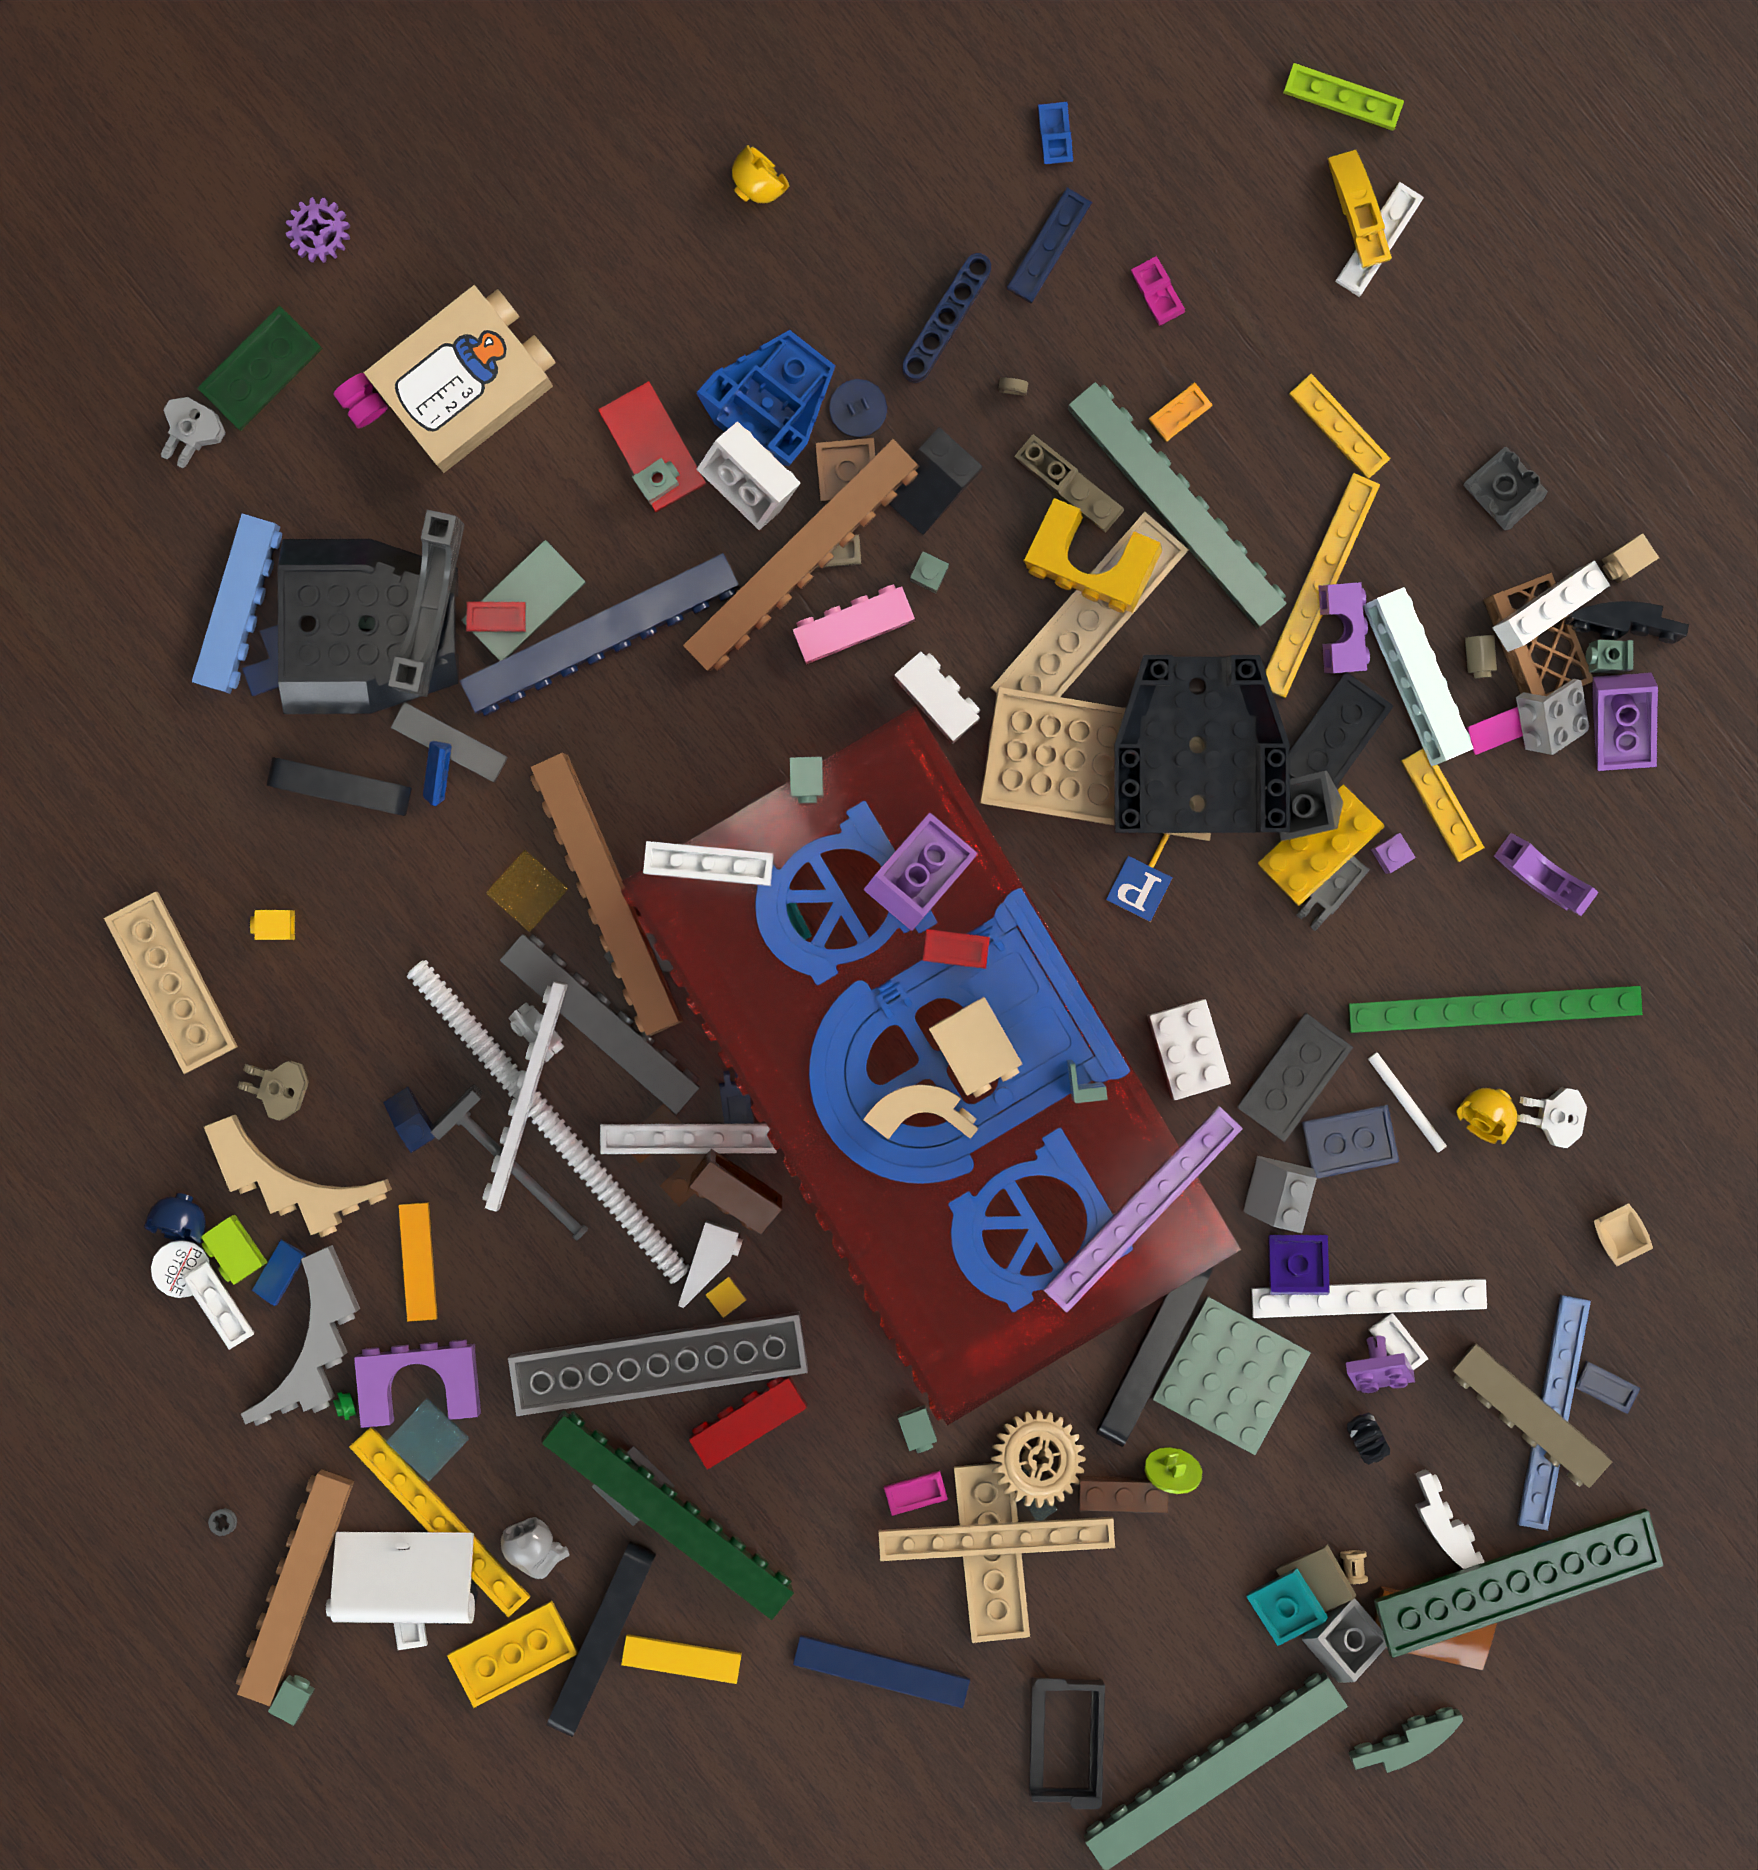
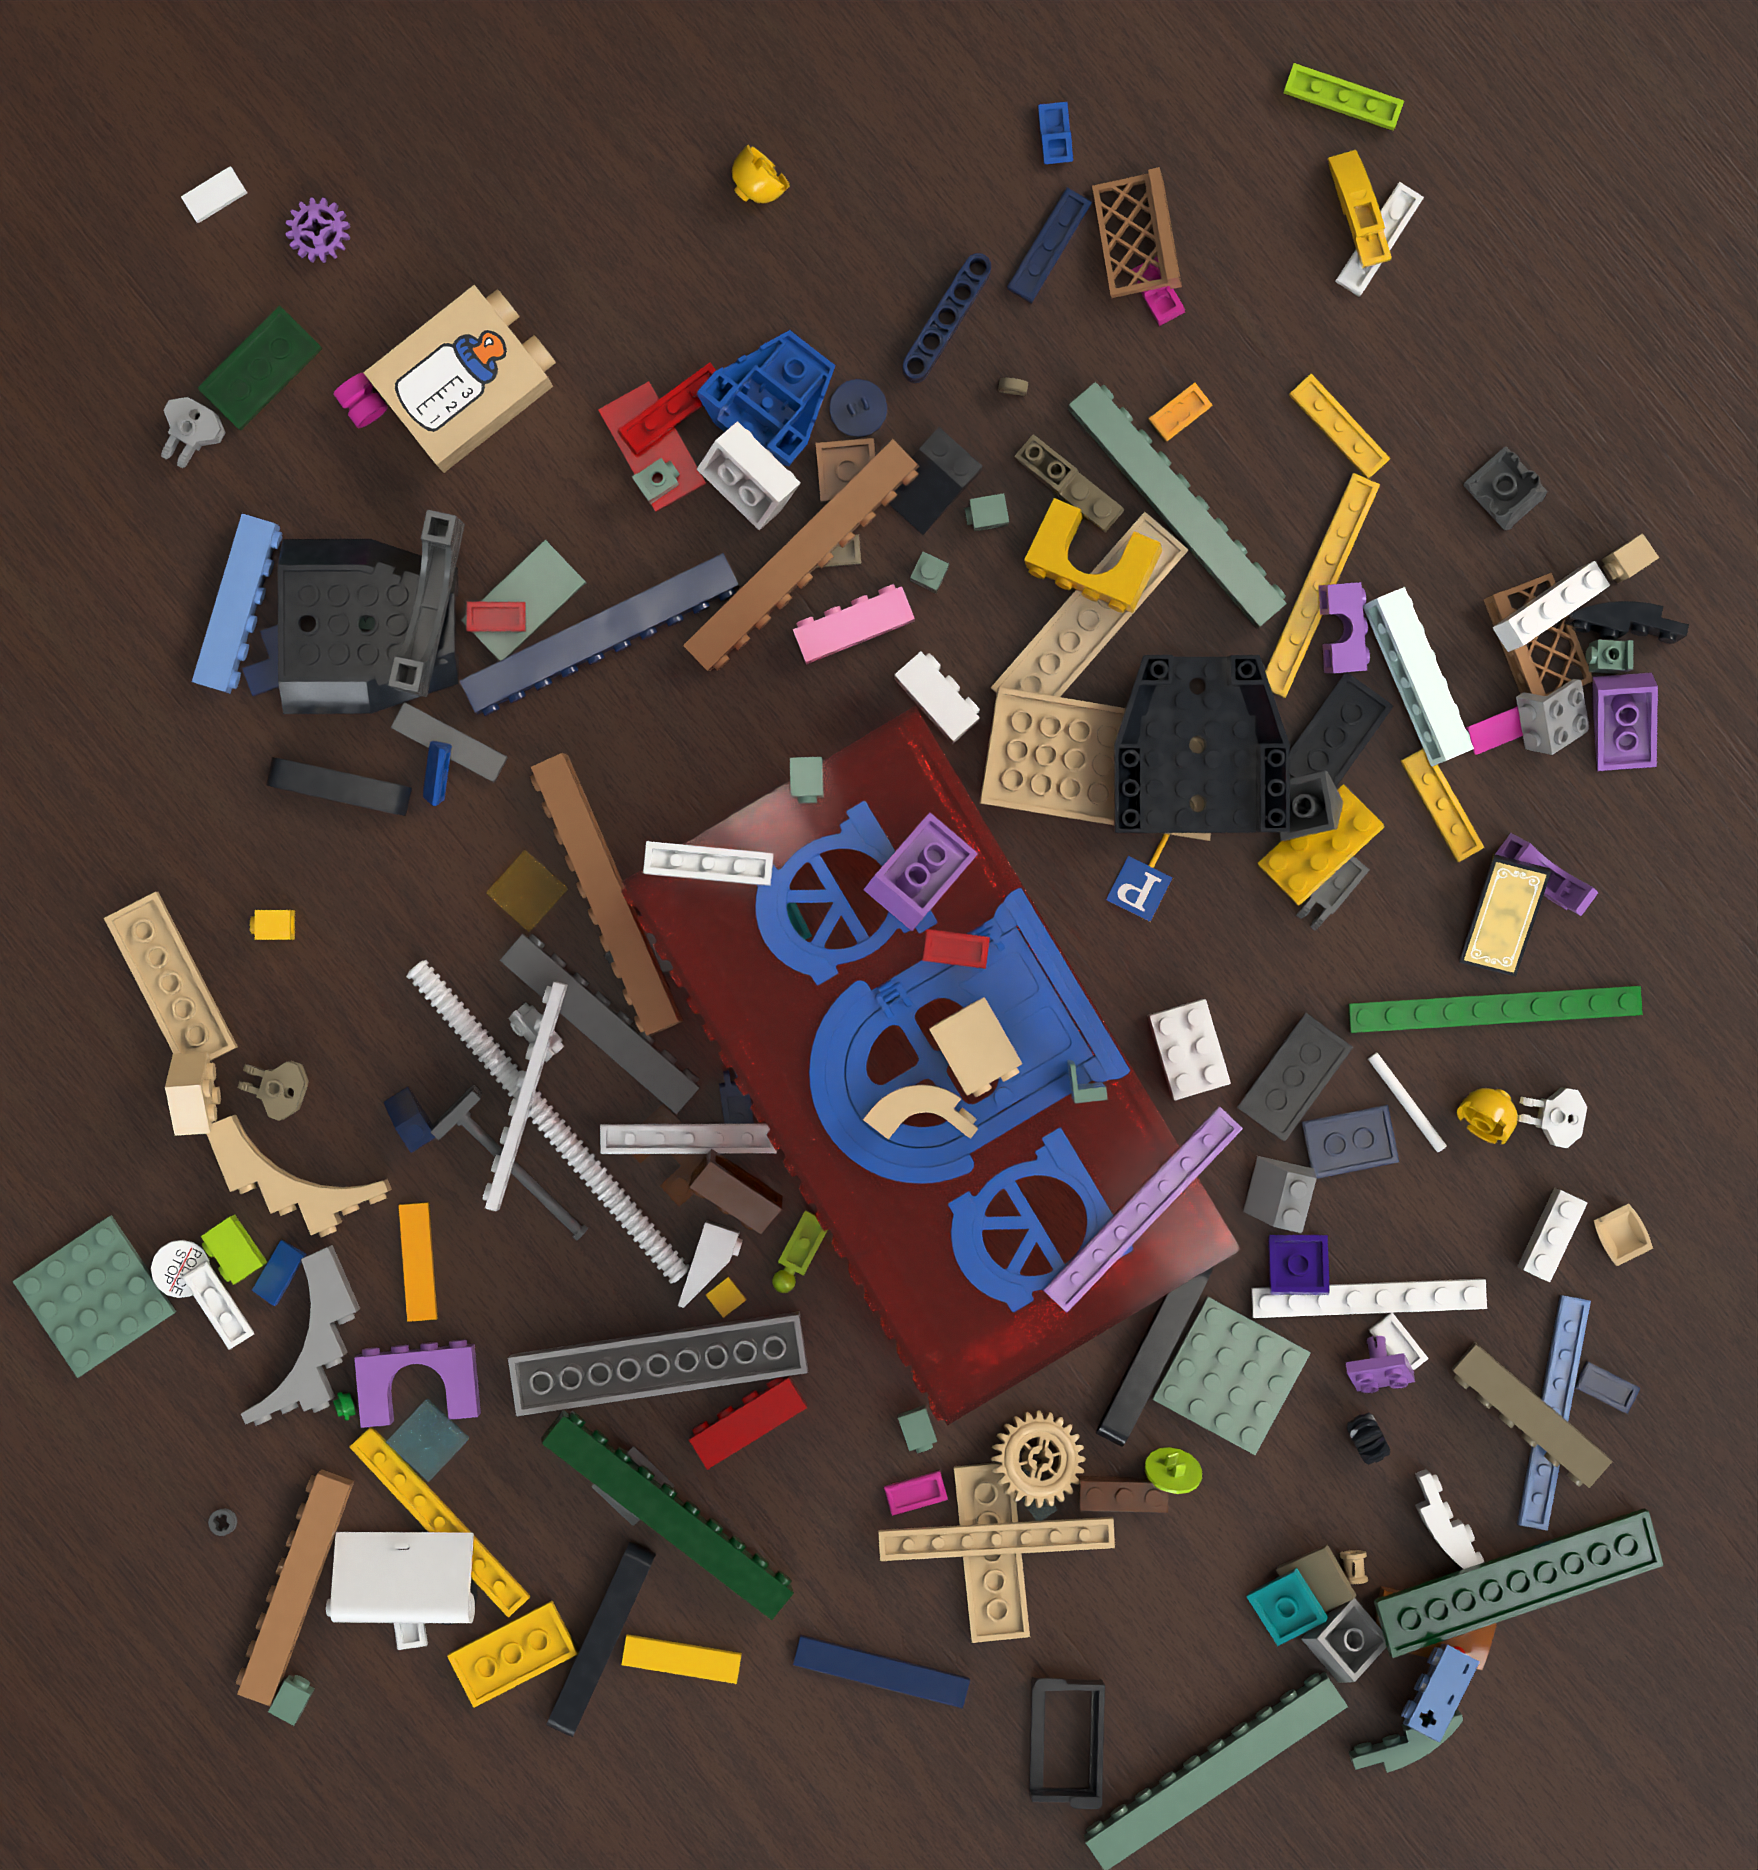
dark blue cylinder [144,1193,206,1244] -> none
light grey piece [501,1517,570,1579] -> none
medium lavender brick [1371,833,1416,874] -> none
dark tan brick [1465,635,1497,679] -> none
none -> sand green plate [13,1215,177,1378]
none -> tan brick [165,1051,221,1136]
none -> white tile [181,166,247,223]
none -> red plate [617,363,717,455]
none -> lime plate [772,1210,831,1293]
none -> sand green brick [964,493,1009,531]
none -> medium nougat fence [1092,167,1182,298]
none -> medium blue piece [1401,1644,1479,1742]
none -> pearl gold tile [1459,854,1551,977]
none -> white brick [1517,1188,1587,1282]

